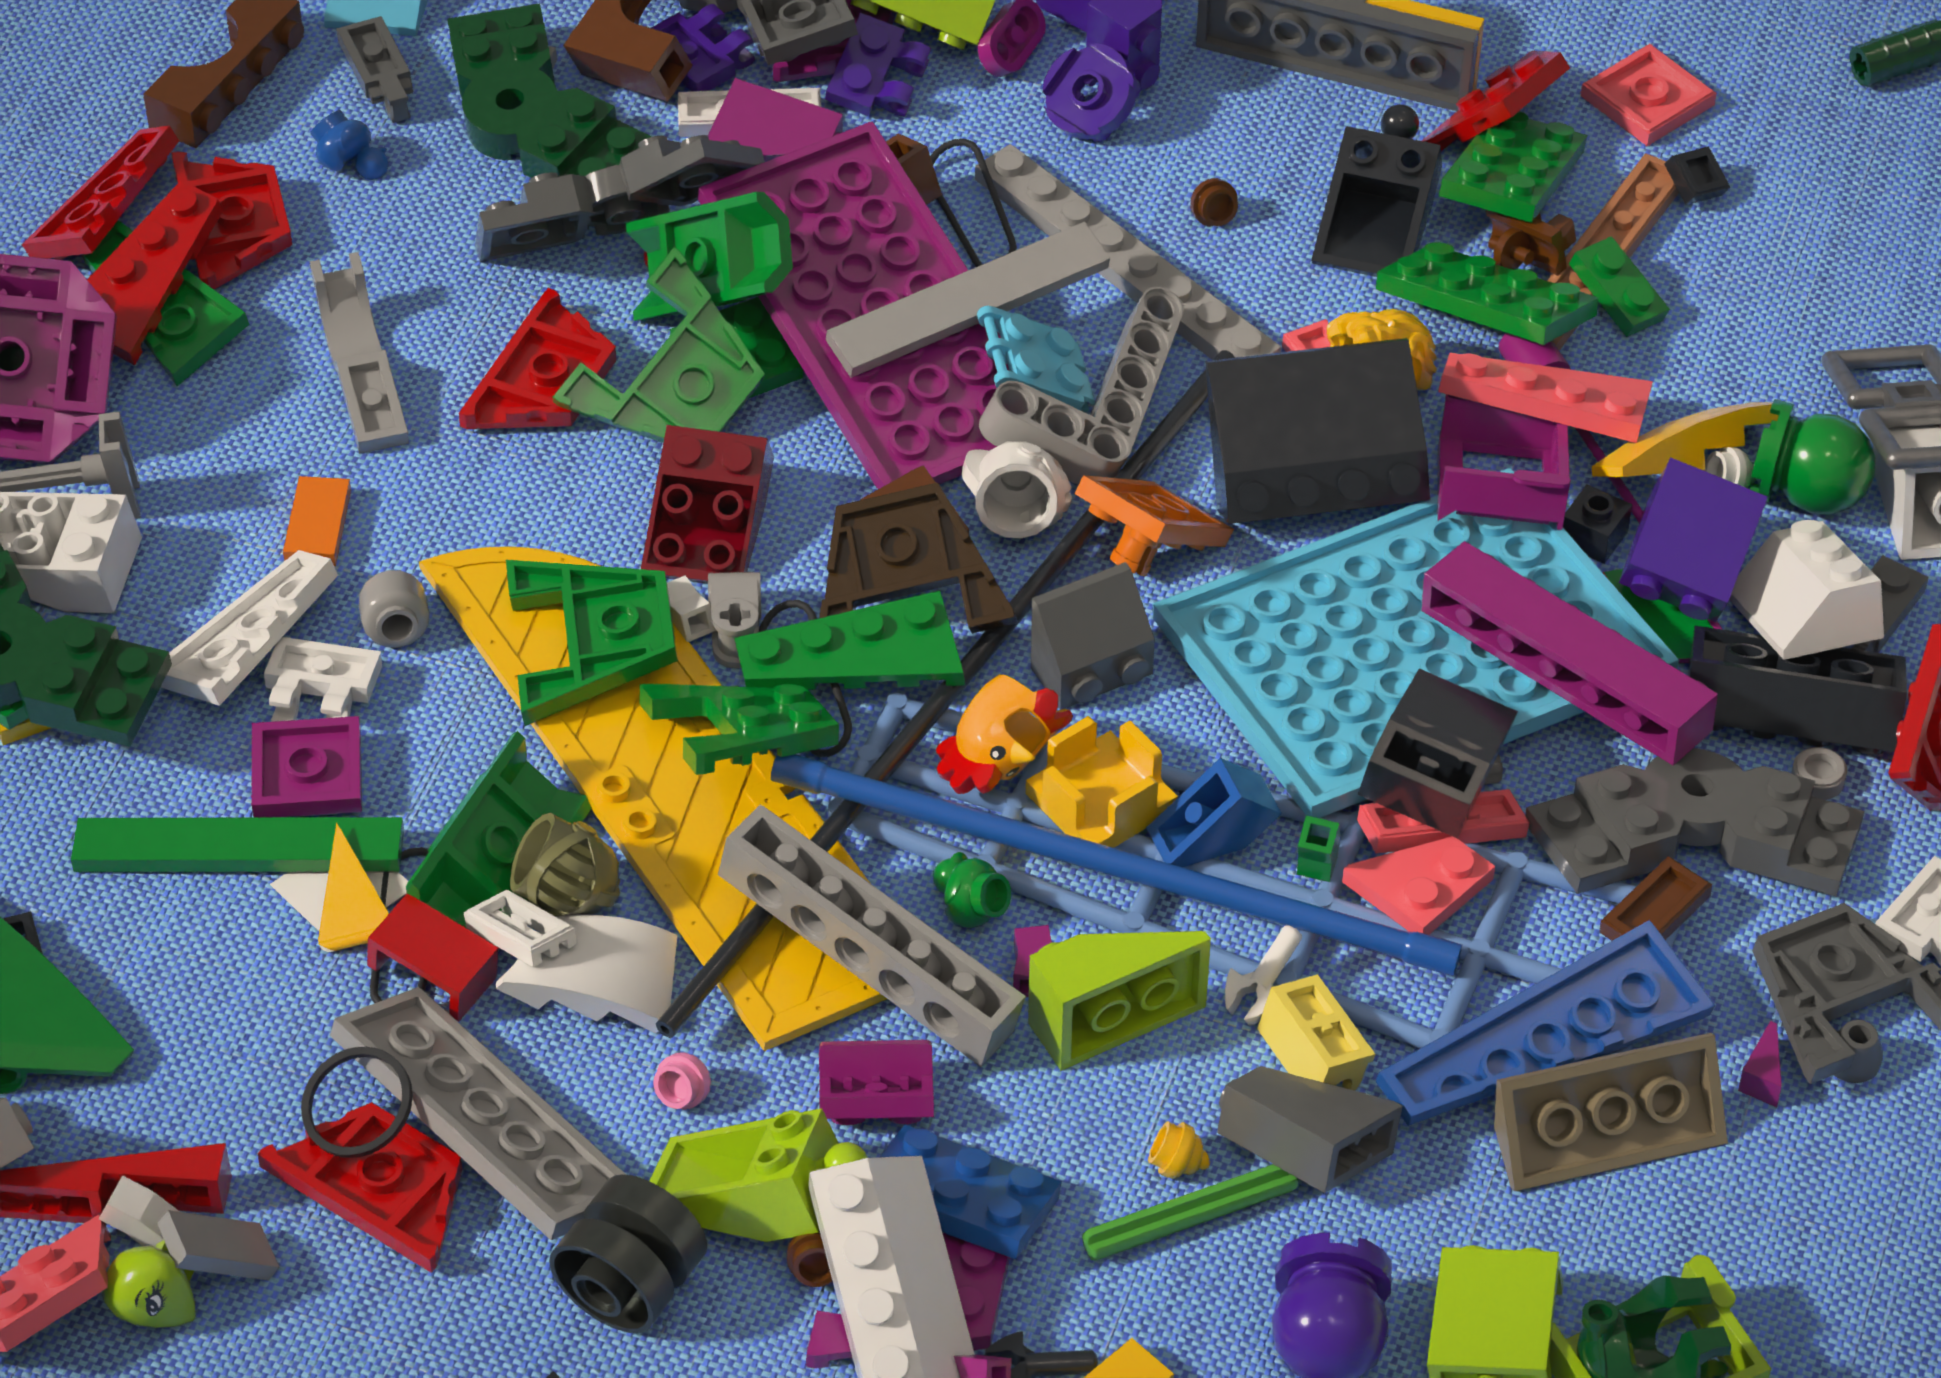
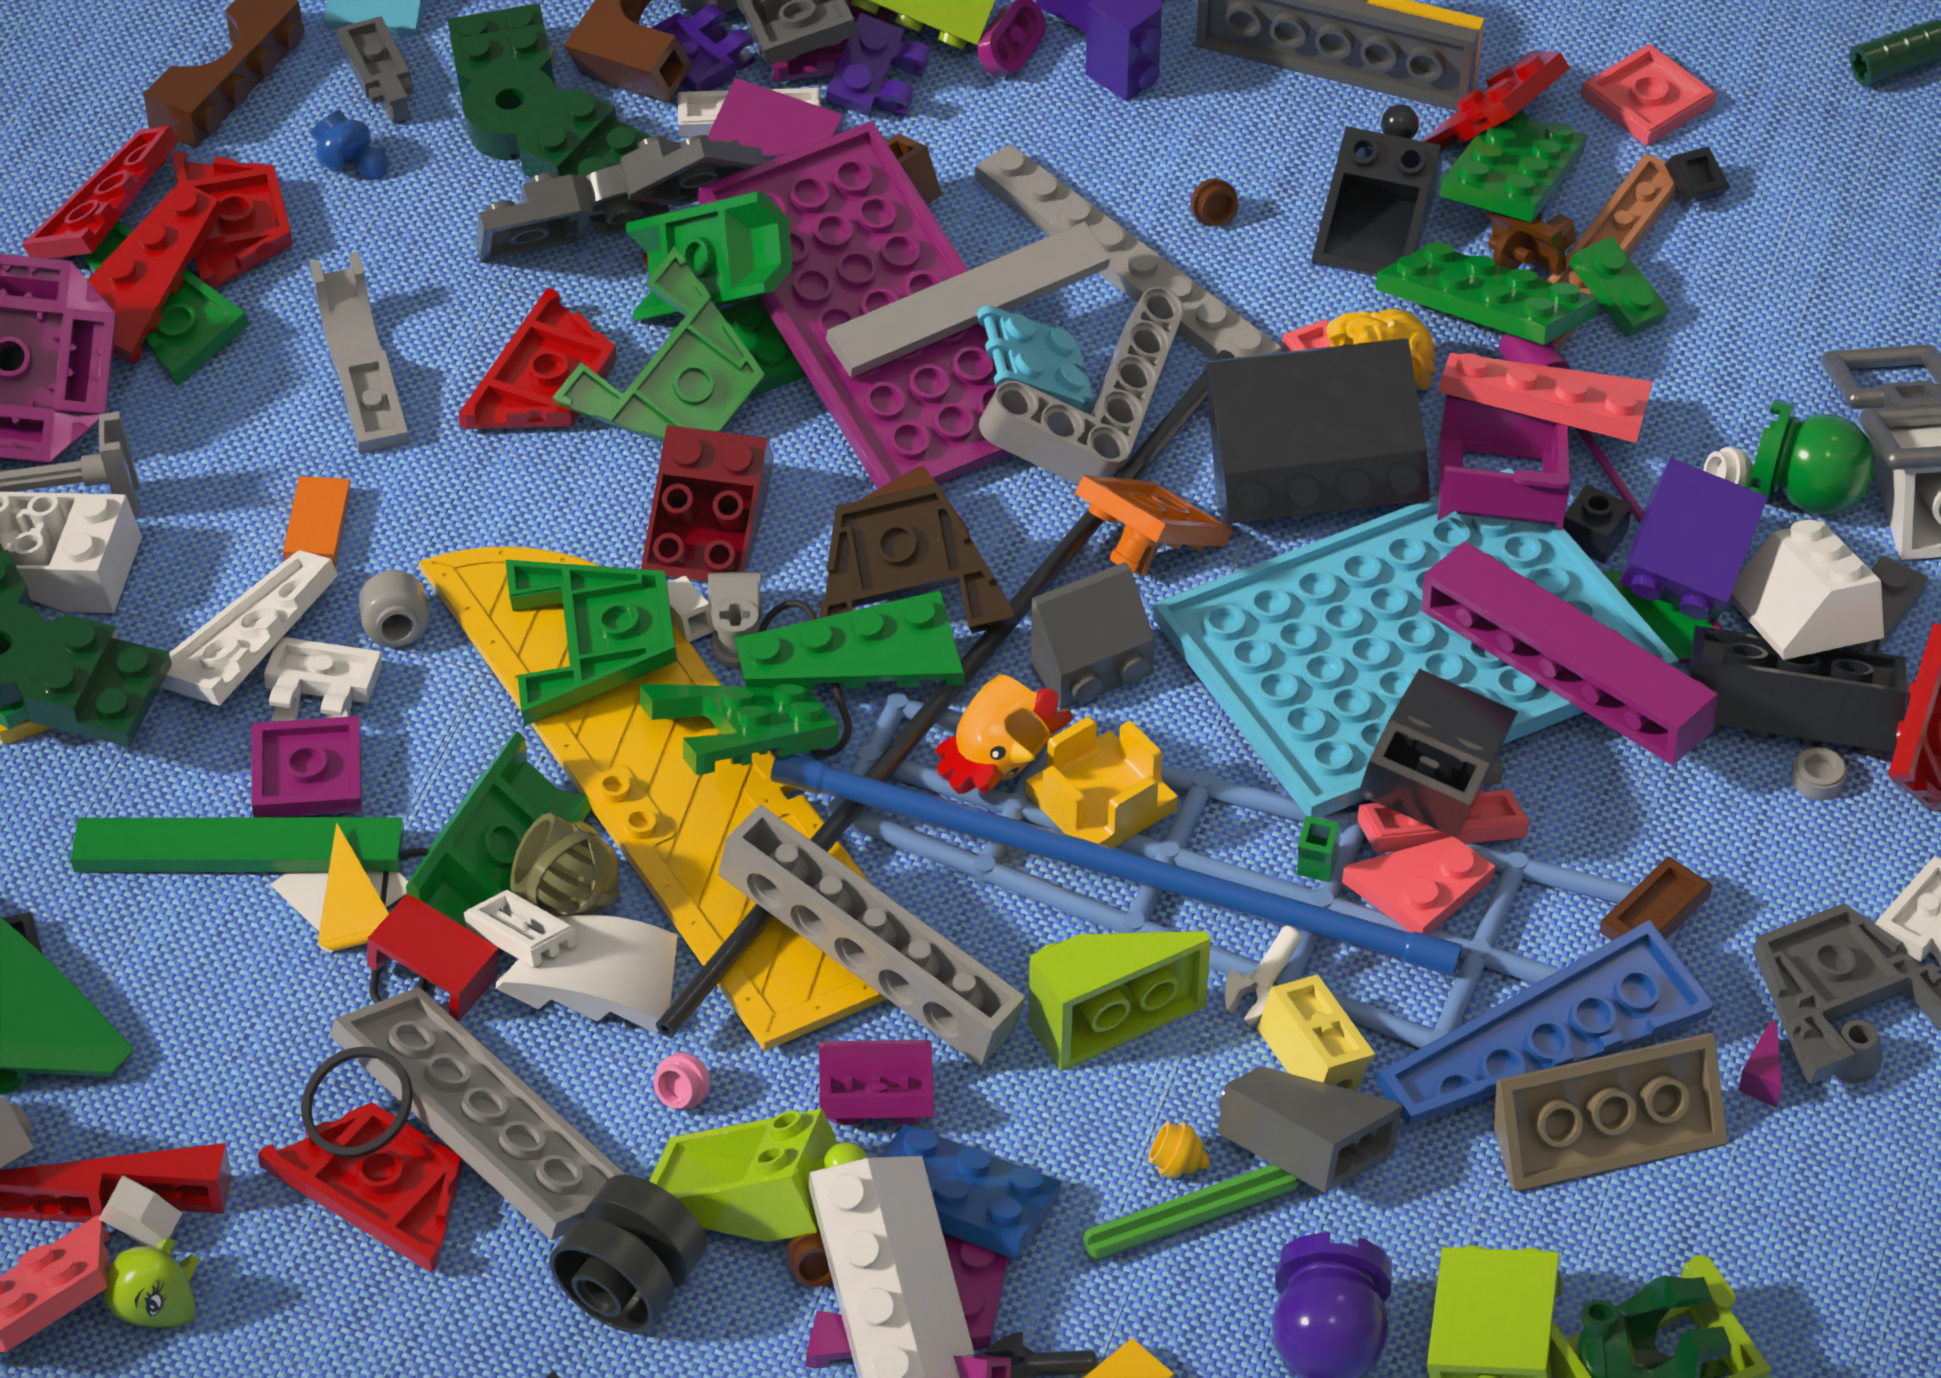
light grey tile [157,1210,279,1280] -> none
black piece [930,139,1017,267] -> none
green animal [933,852,1011,929] -> none
white helmet [962,441,1072,539] -> none
magenta piece [1013,925,1052,997] -> none
dark purple plate [1043,43,1141,142] -> none
blue slope [1146,758,1282,867] -> none
dark grey plate [1525,748,1865,897] -> none
yellow slope [1592,402,1779,477] -> none

